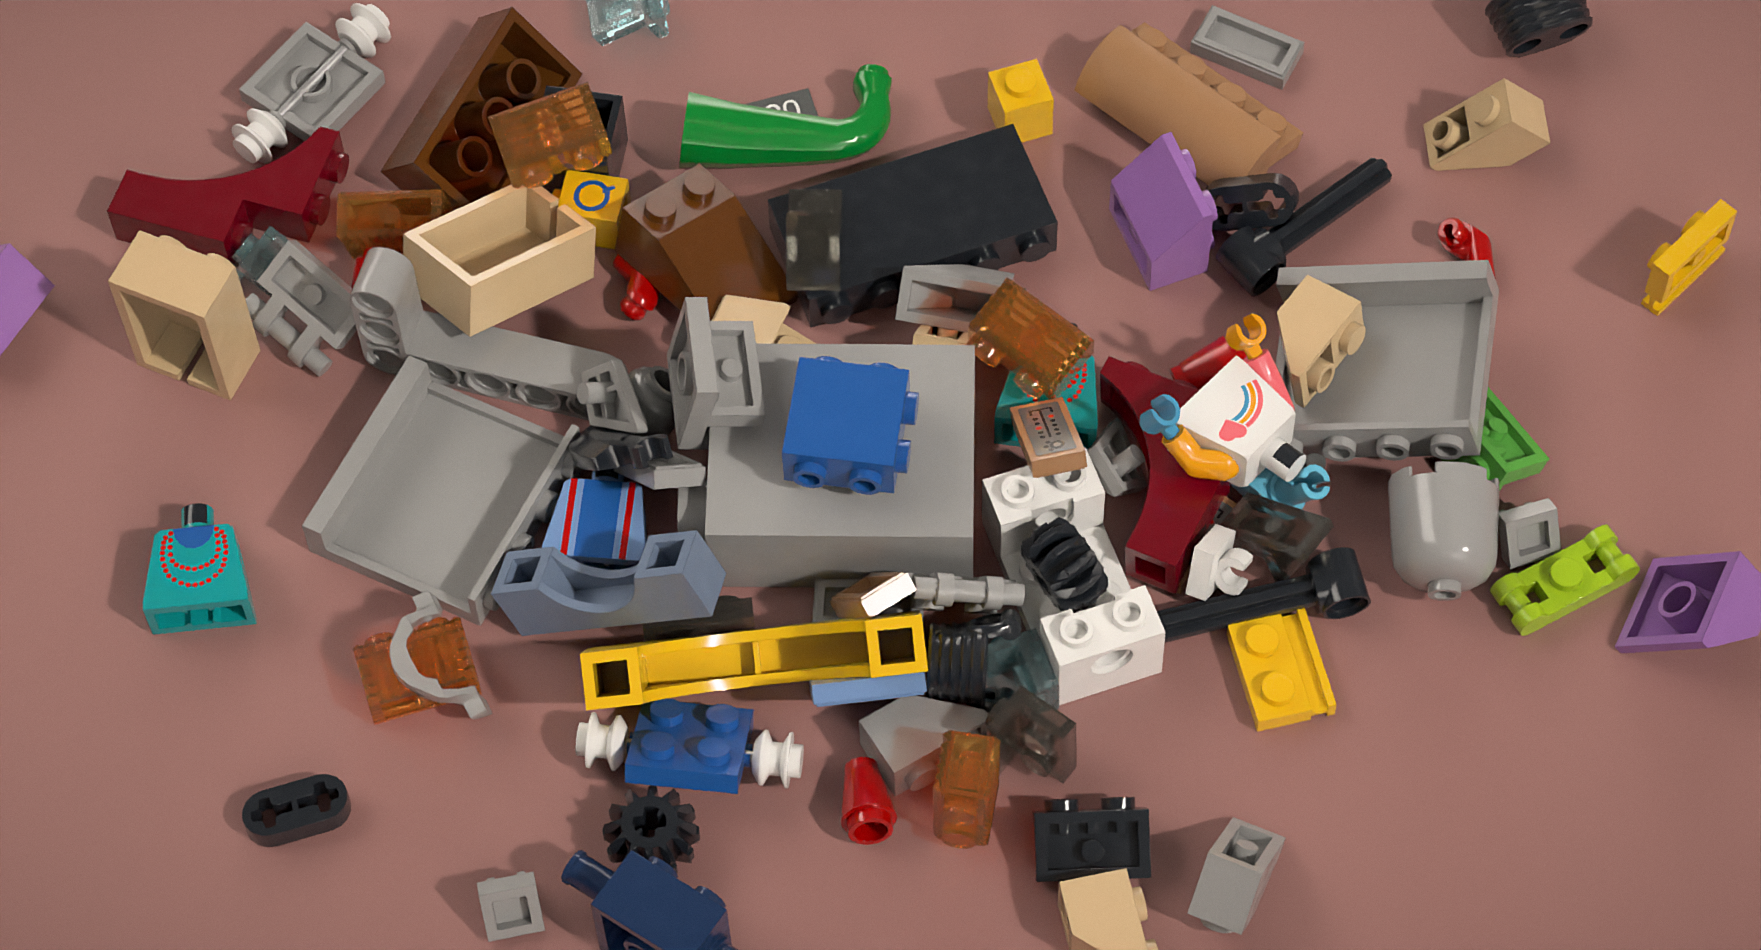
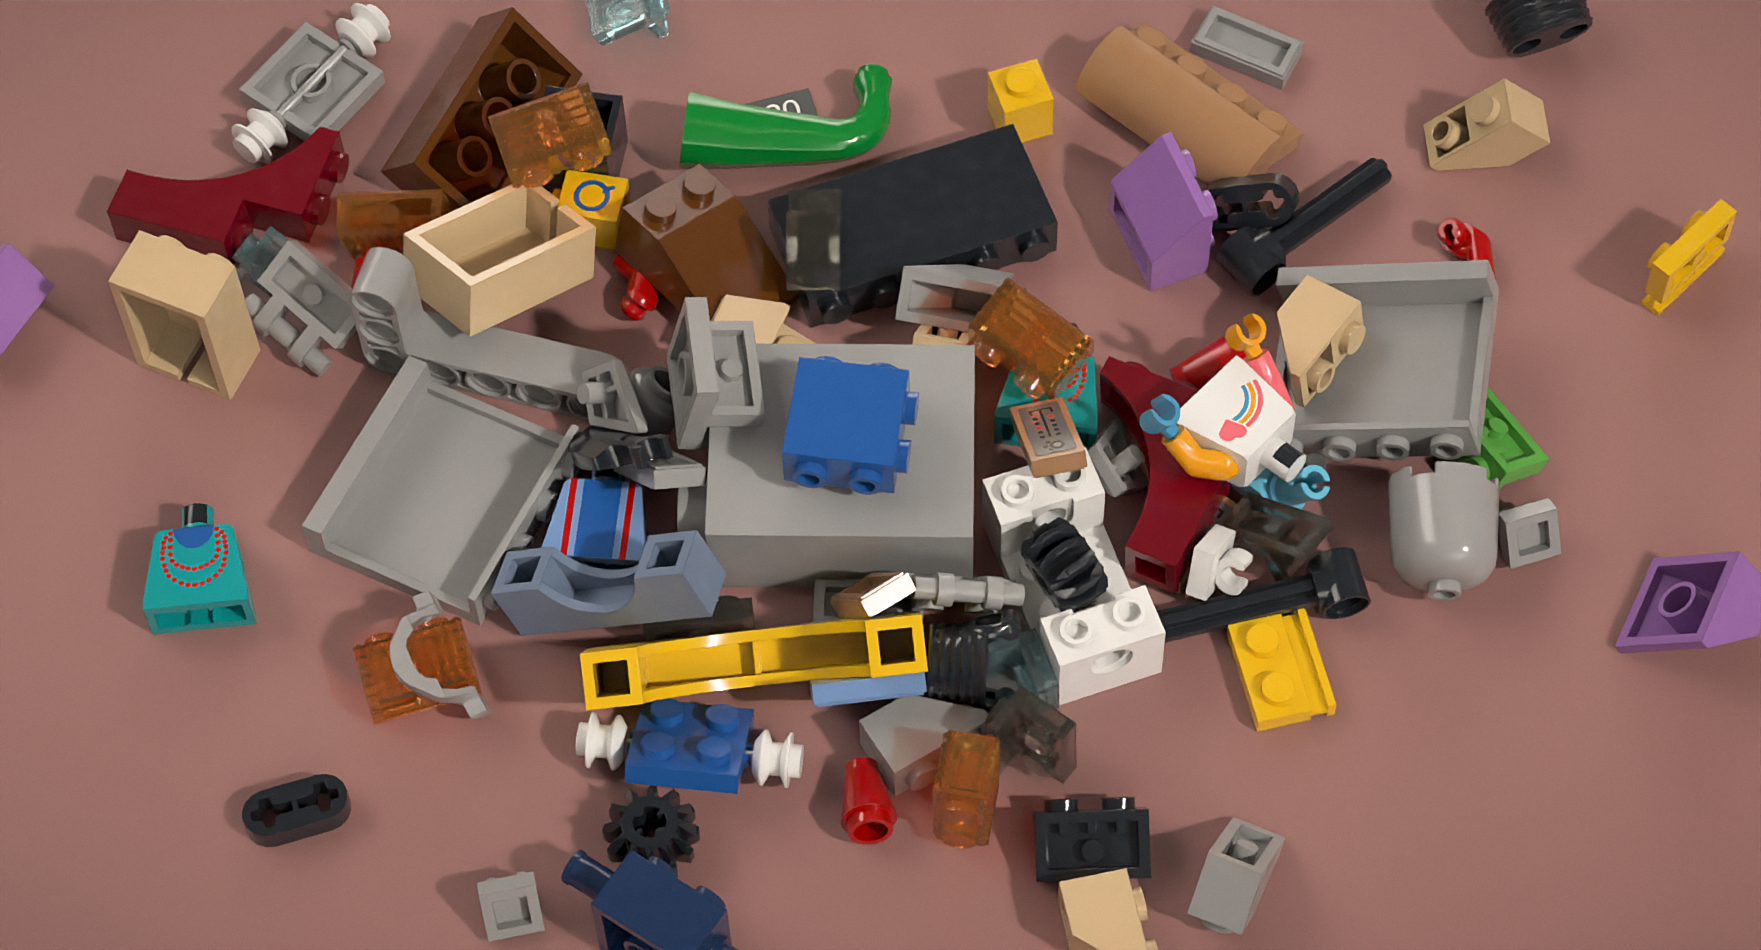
lime plate [1490,524,1640,636] -> none

